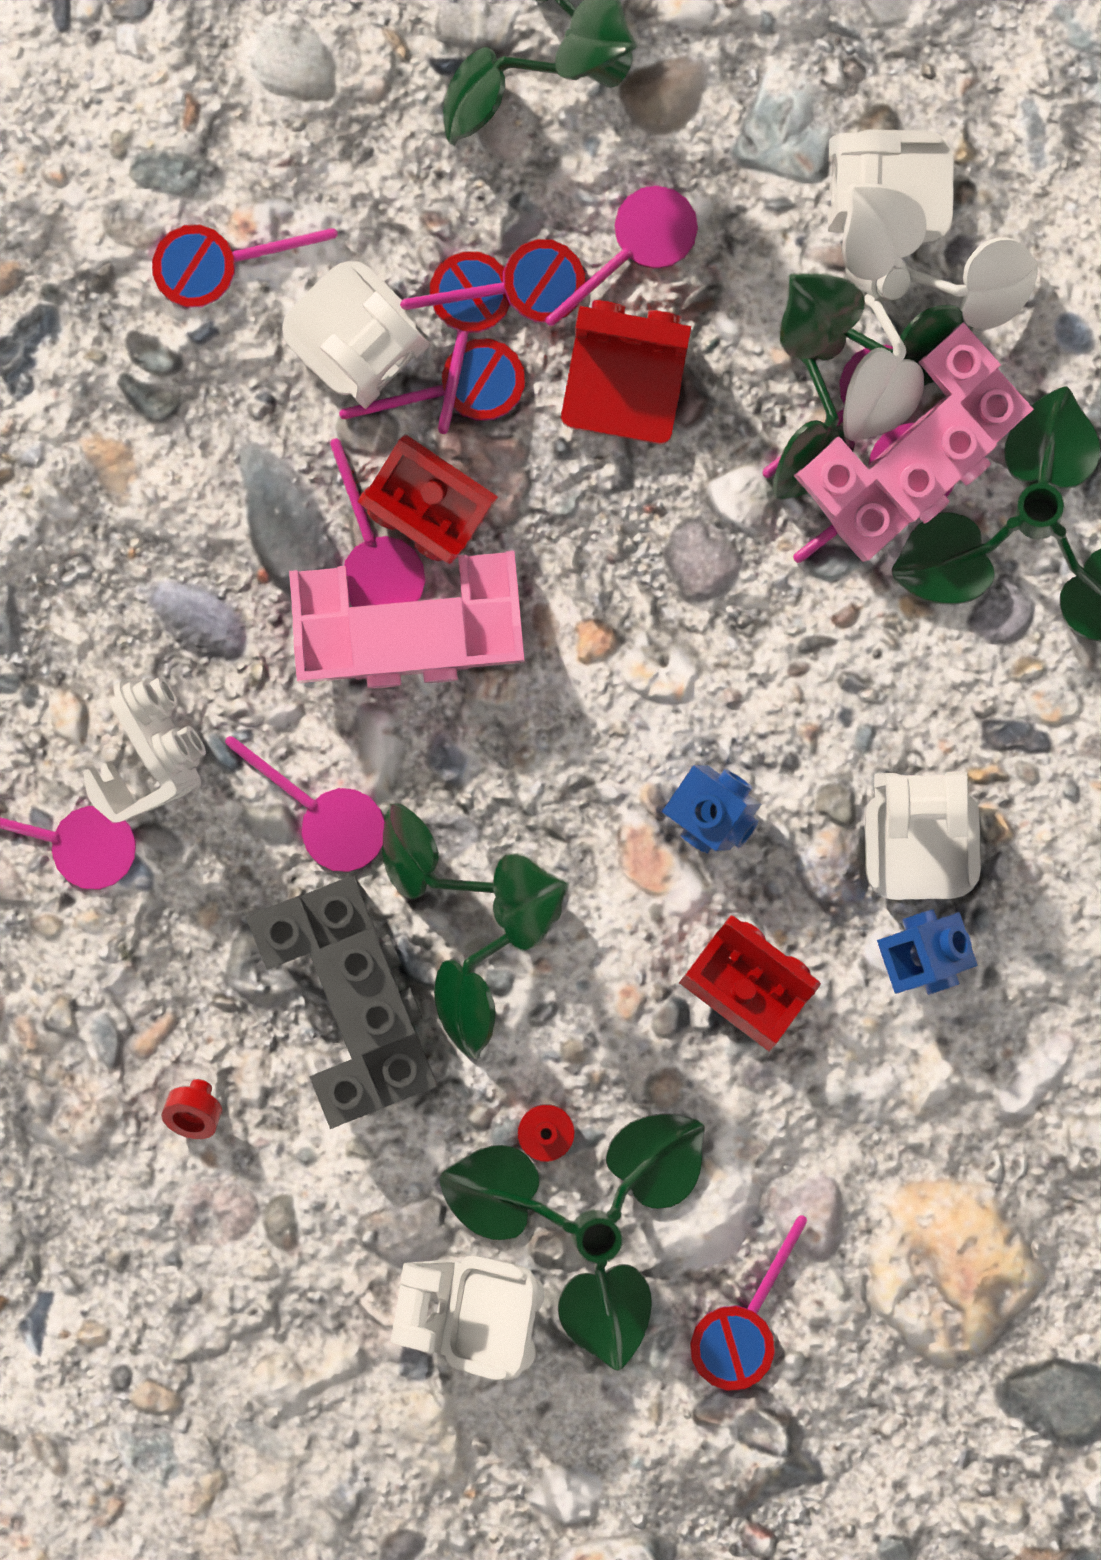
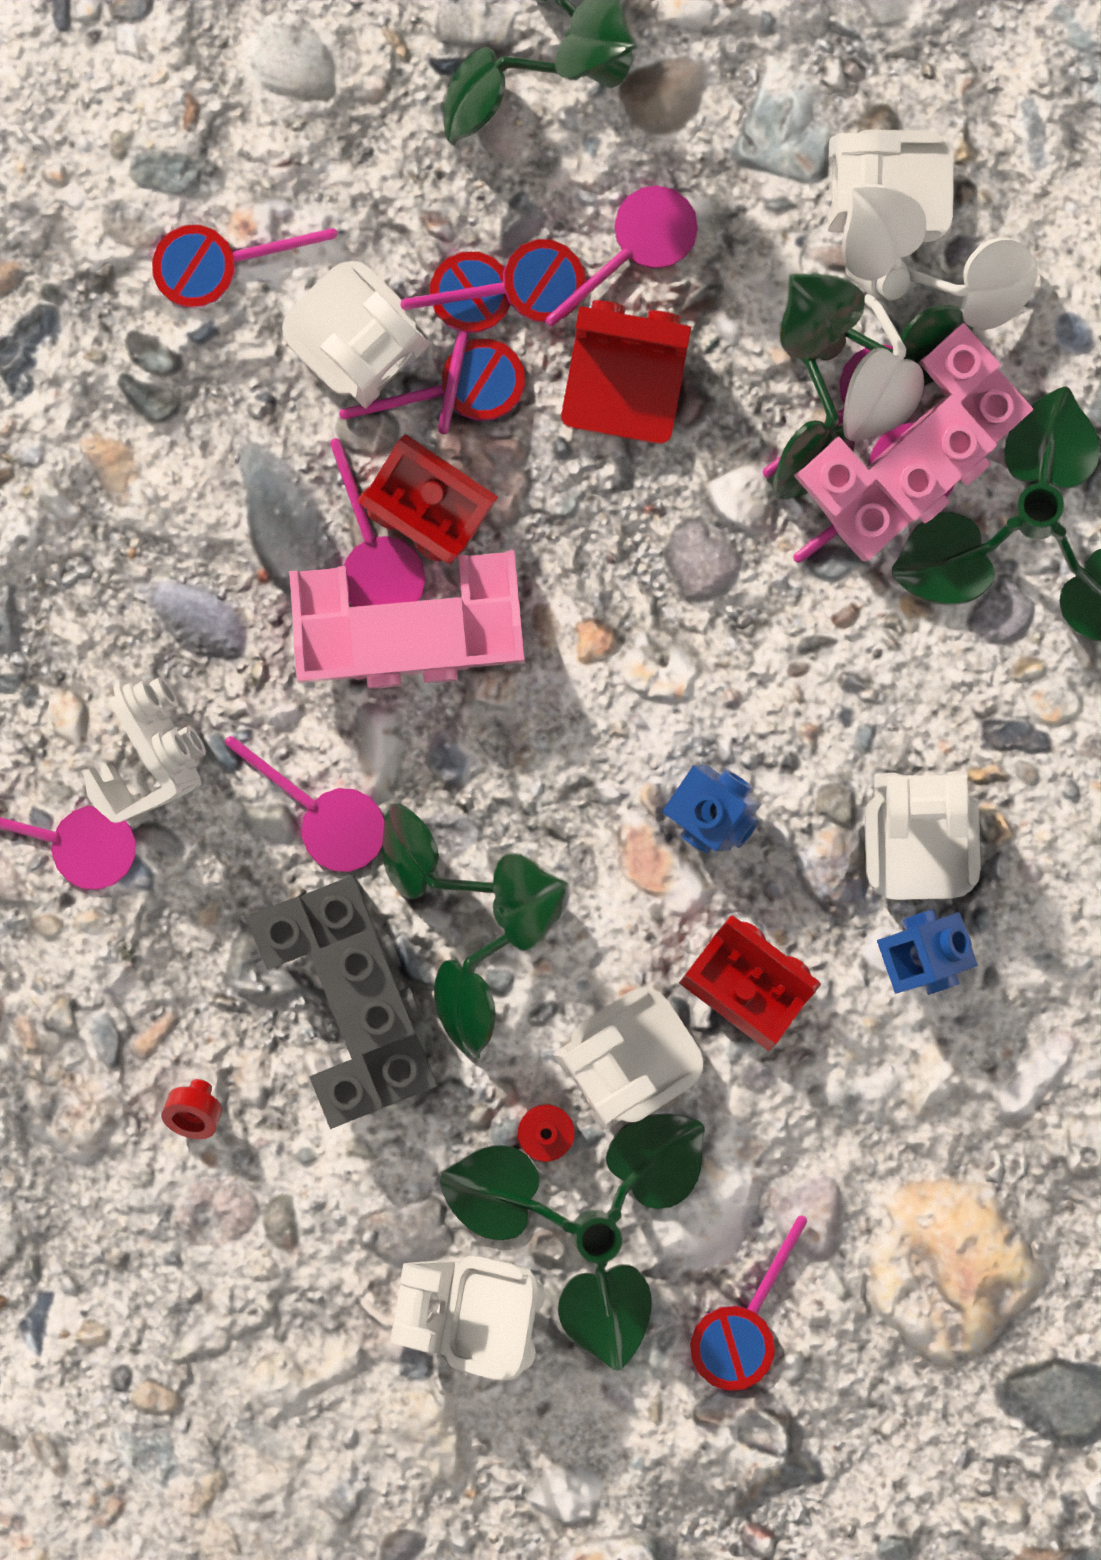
none -> white piece [553,988,703,1132]

